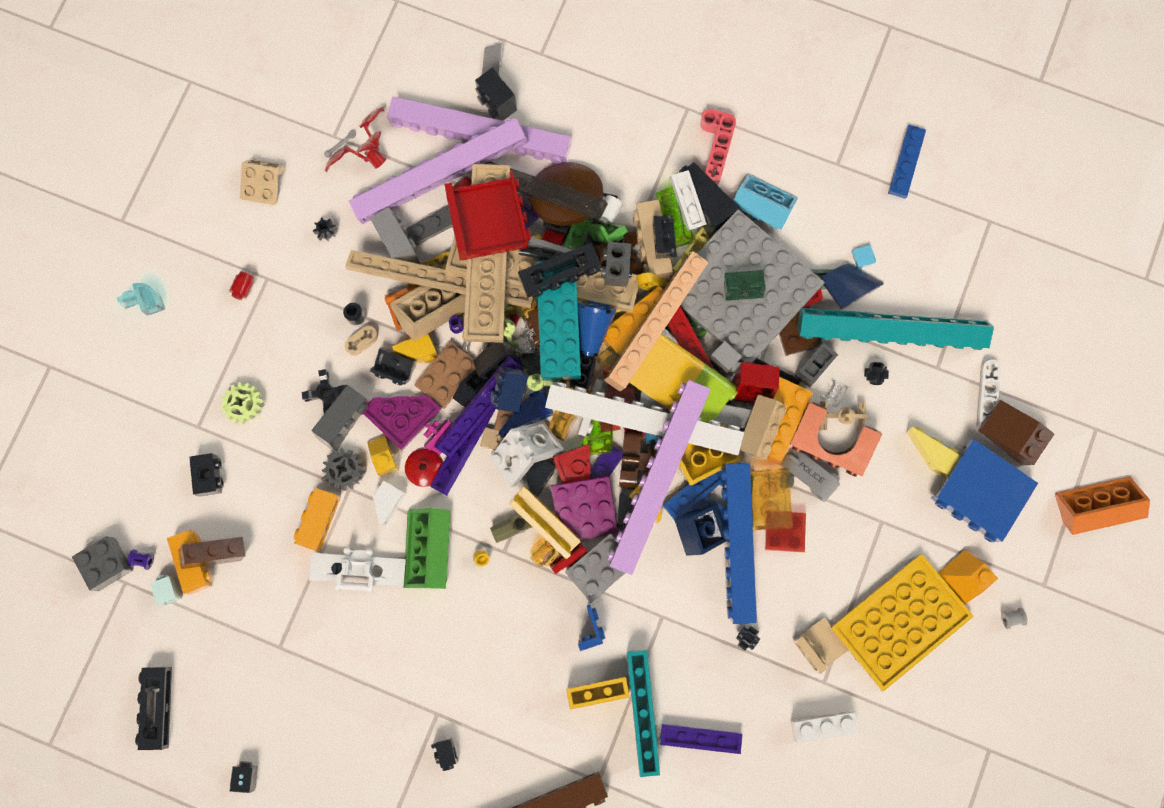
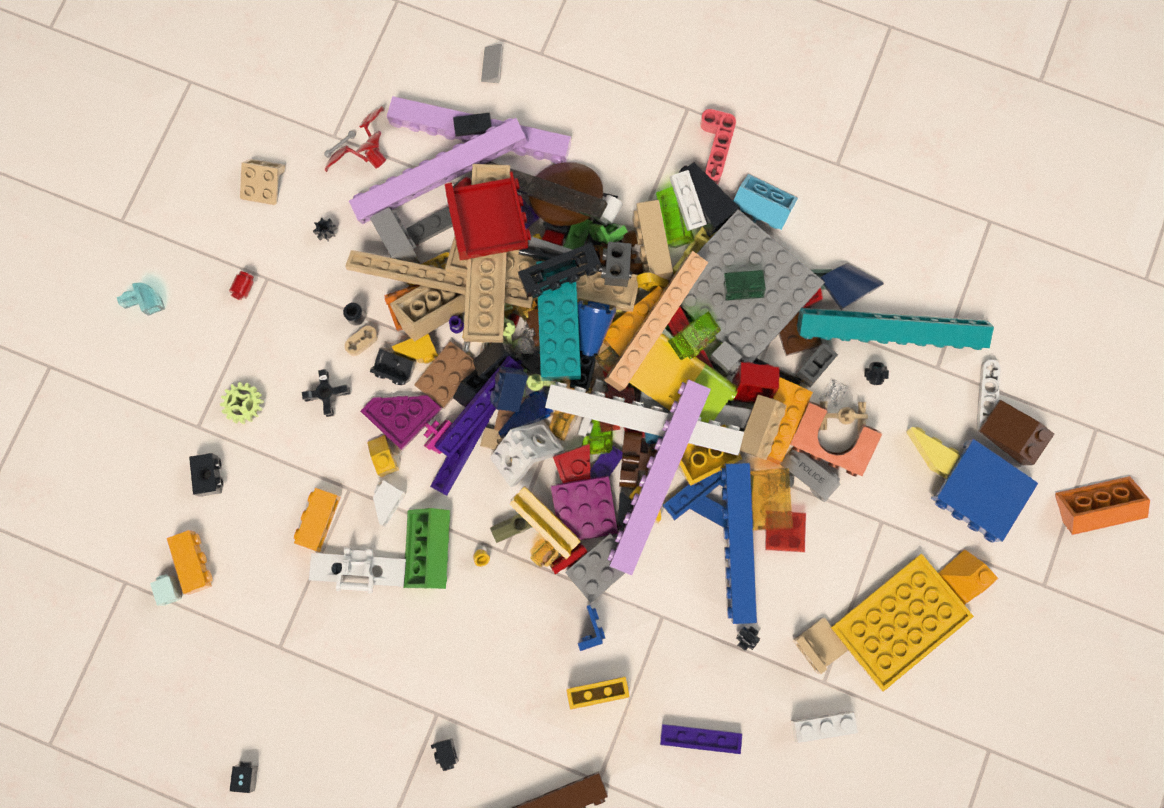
dark grey brick [71,536,133,591] -> none
dark purple bush [127,549,154,570] -> none
black brick [135,667,172,750] -> none
reddish brown brick [178,537,246,569] -> none
dark grey wedge [311,385,368,451] -> none
dark grey gear [322,448,365,491] -> none
red dish [405,449,443,487] -> none
black brick [475,67,517,121] -> none
black slope [526,460,556,498] -> none
teal brick [626,650,660,777] -> none
black hinge [652,215,677,259] -> none
dark blue slope [674,504,727,556] -> none
medium azure tile [852,245,877,269] -> none
blue plate [888,125,926,199] -> none
light grey bush [1001,608,1028,629] -> none
none -> black plate [453,112,492,137]
none -> clear neon green brick [668,311,721,360]

